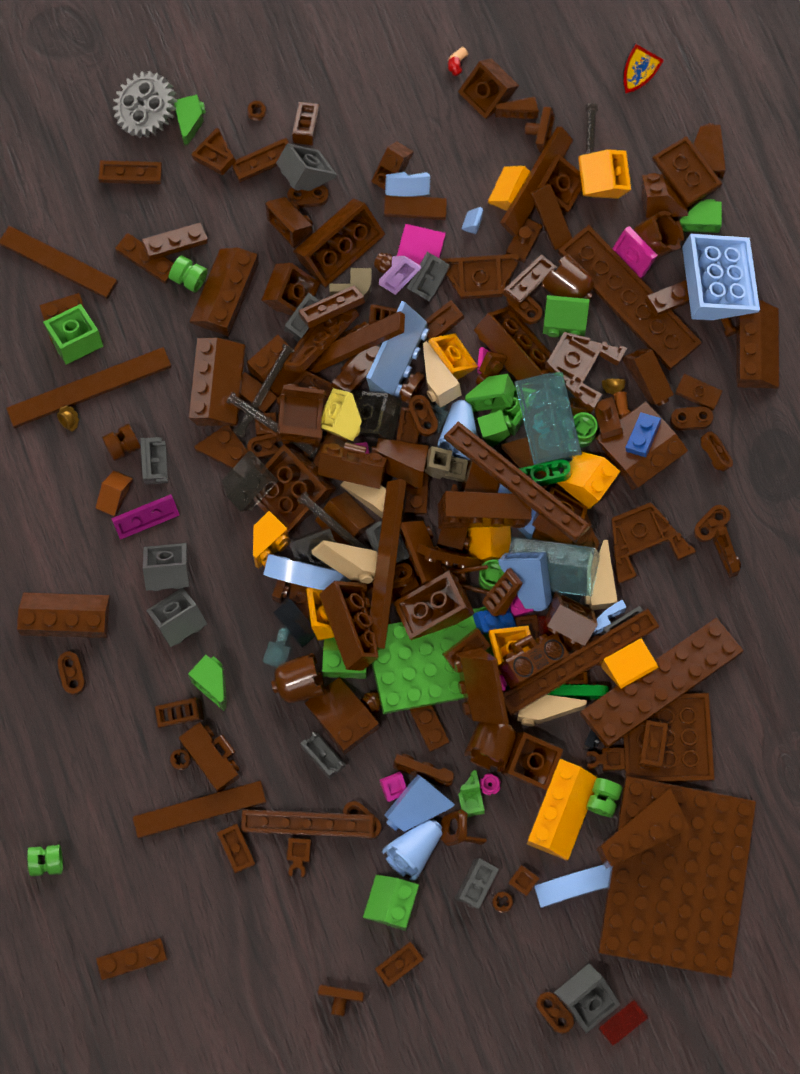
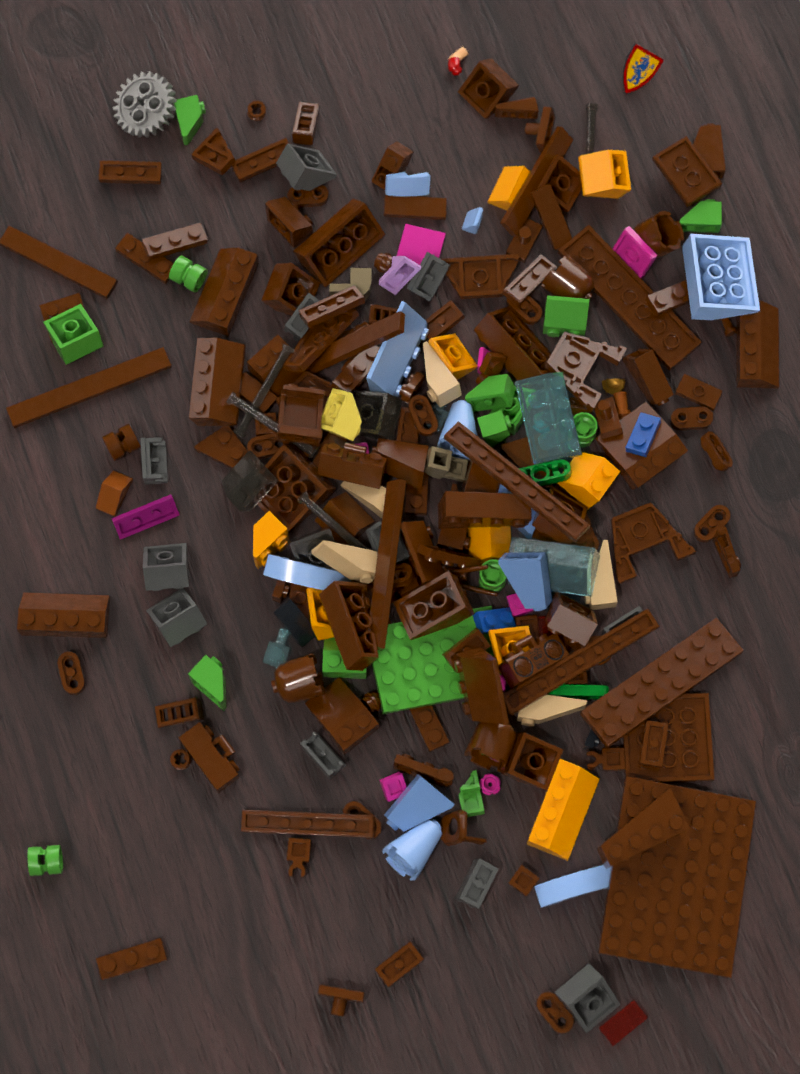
pearl gold piece [57,406,79,432] -> none
reddish brown tile [132,781,267,839] -> none
reddish brown plate [217,824,256,874] -> none
bright green slope [363,875,419,931] -> none
reddish brown slope [482,568,523,616] -> none
reddish brown bush [493,892,513,913] -> none
bright green wheel [586,778,623,817] -> none
light blue slope [591,600,626,637] -> none
light orange slope [601,638,658,689] -> none
reddish brown slope [641,173,688,218] -> none

